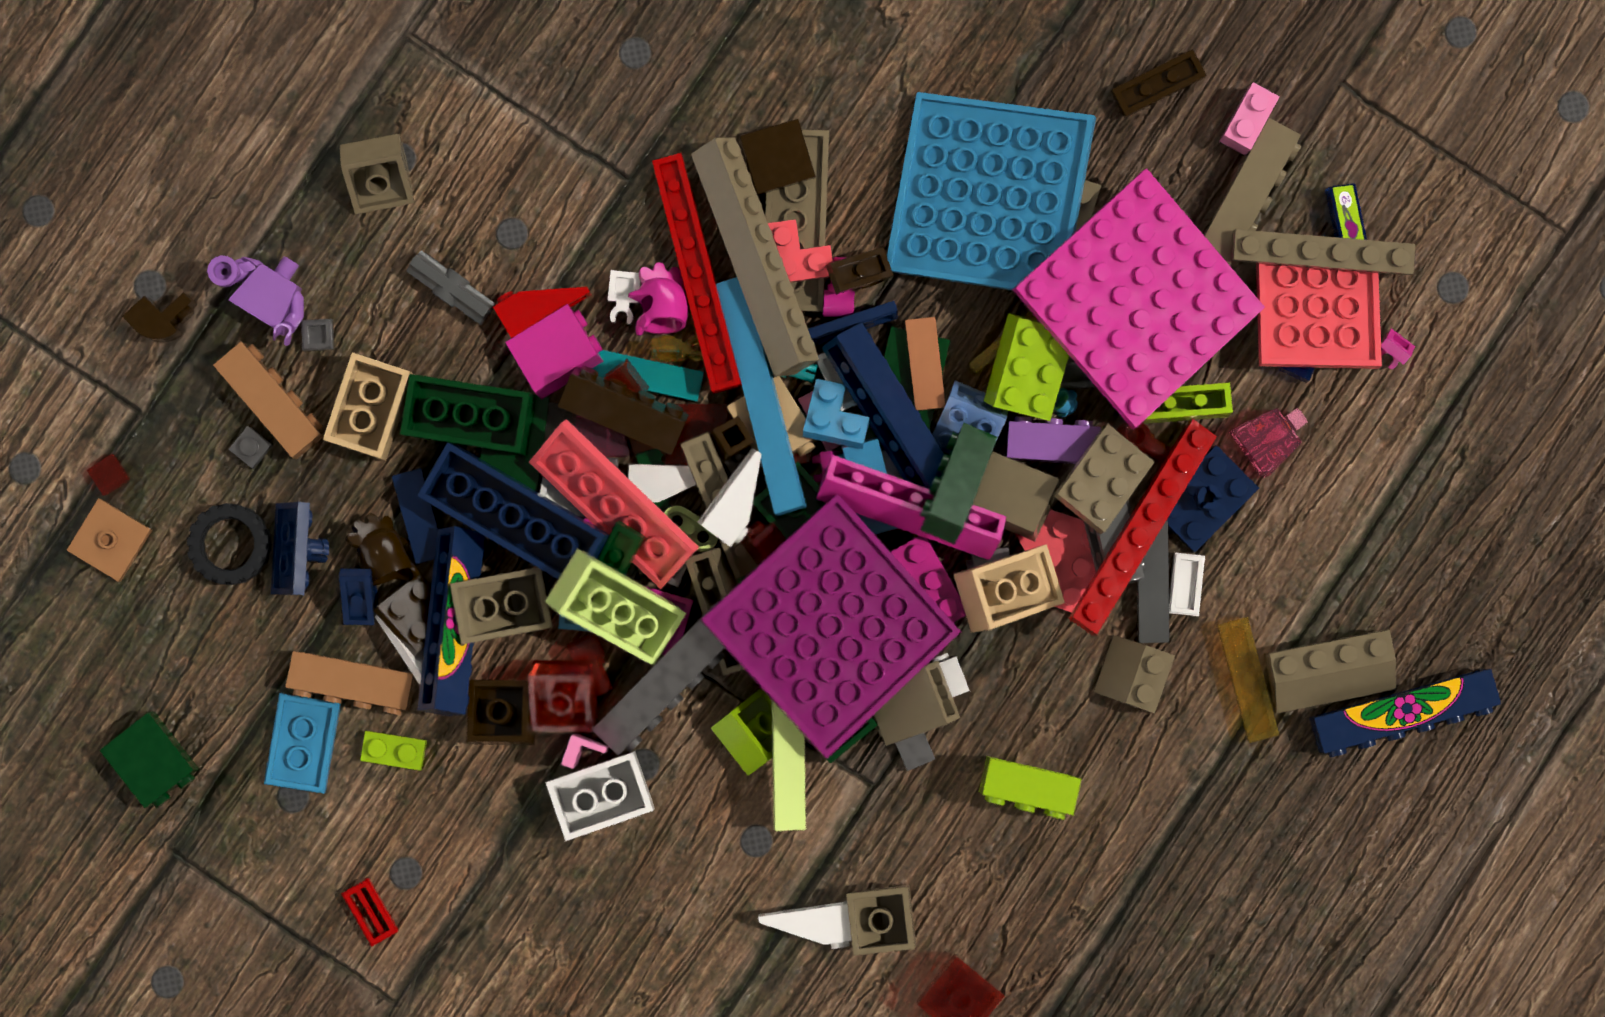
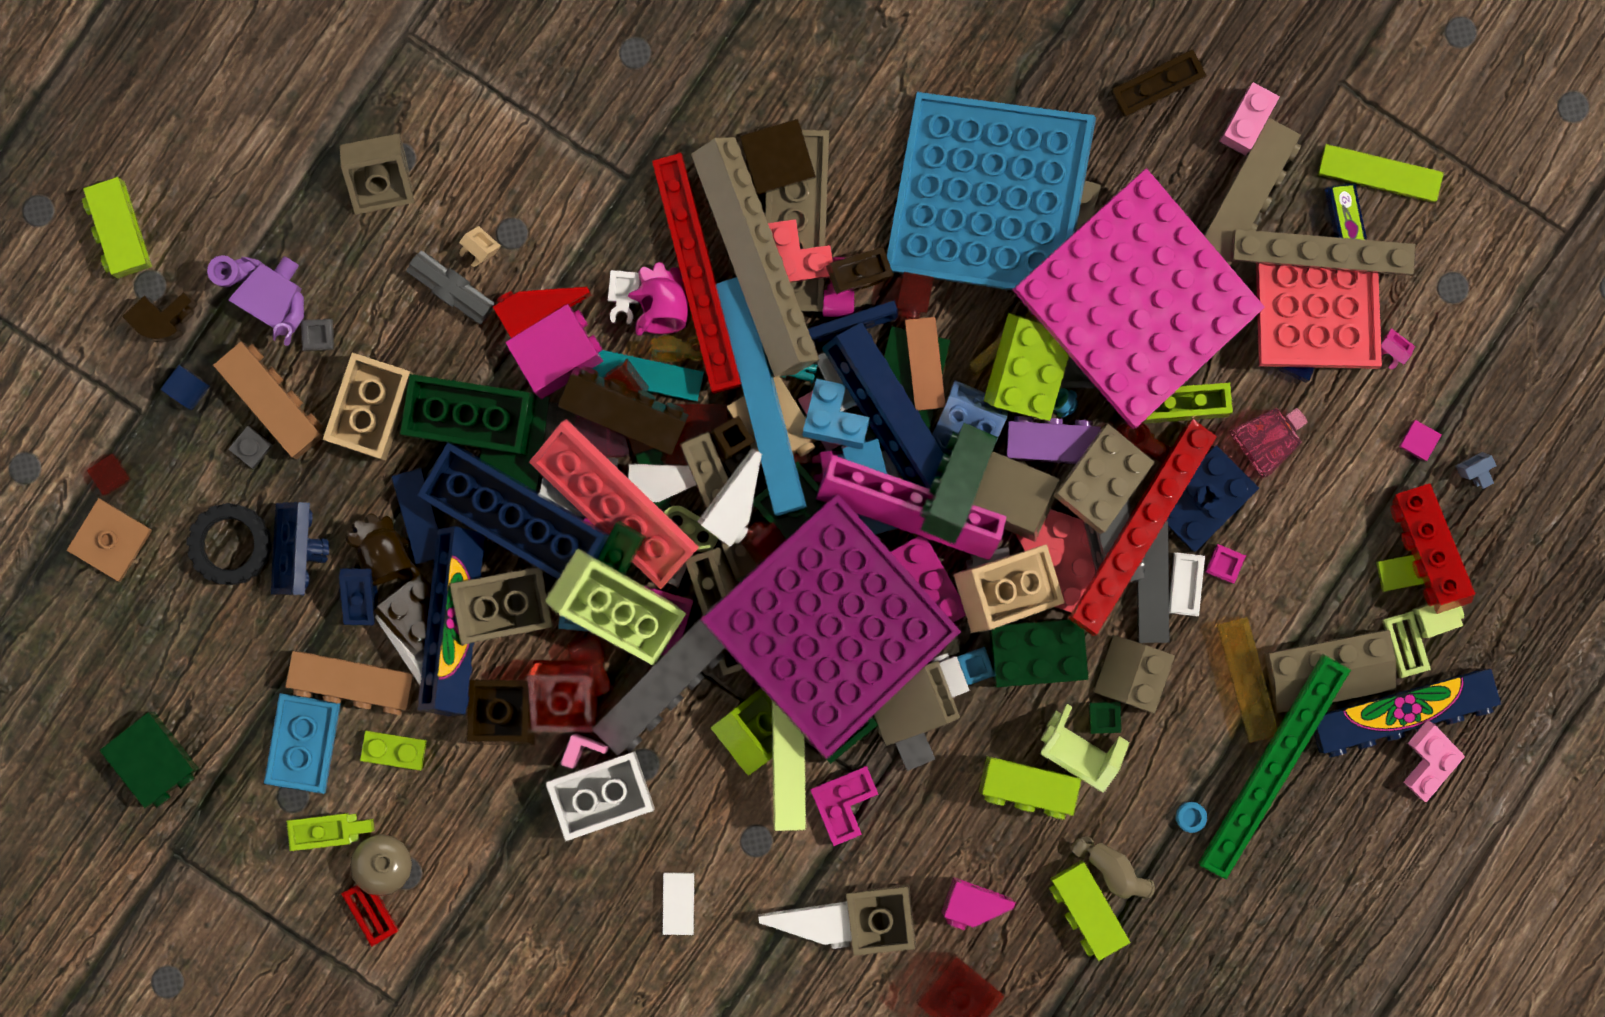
none -> lime brick [82,177,152,278]
none -> dark blue brick [160,365,210,410]
none -> lime hinge [286,813,375,851]
none -> dark tan cylinder [350,834,412,896]
none -> tan tile [459,226,501,267]
none -> white tile [663,872,694,935]
none -> dark pink plate [810,766,879,846]
none -> clear red brick [897,272,934,319]
none -> dark pink slope [941,877,1015,930]
none -> dark azure tile [957,647,994,685]
none -> dark green brick [989,620,1089,687]
none -> yellowish green panel [1040,704,1130,793]
none -> lime brick [1049,860,1131,961]
none -> dark tan arm [1070,836,1155,899]
none -> dark green plate [1089,702,1122,734]
none -> dark azure tile [1175,802,1207,833]
none -> green tile [1198,654,1351,879]
none -> dark pink tile [1205,544,1246,584]
none -> lime tile [1317,144,1444,203]
none -> lime tile [1376,555,1424,592]
none -> yellowish green tile [1382,611,1431,678]
none -> red brick [1390,483,1475,614]
none -> dark pink tile [1399,420,1441,462]
none -> bright pink plate [1403,720,1465,803]
none -> yellowish green brick [1412,604,1464,638]
none -> sand blue tile [1455,452,1497,489]

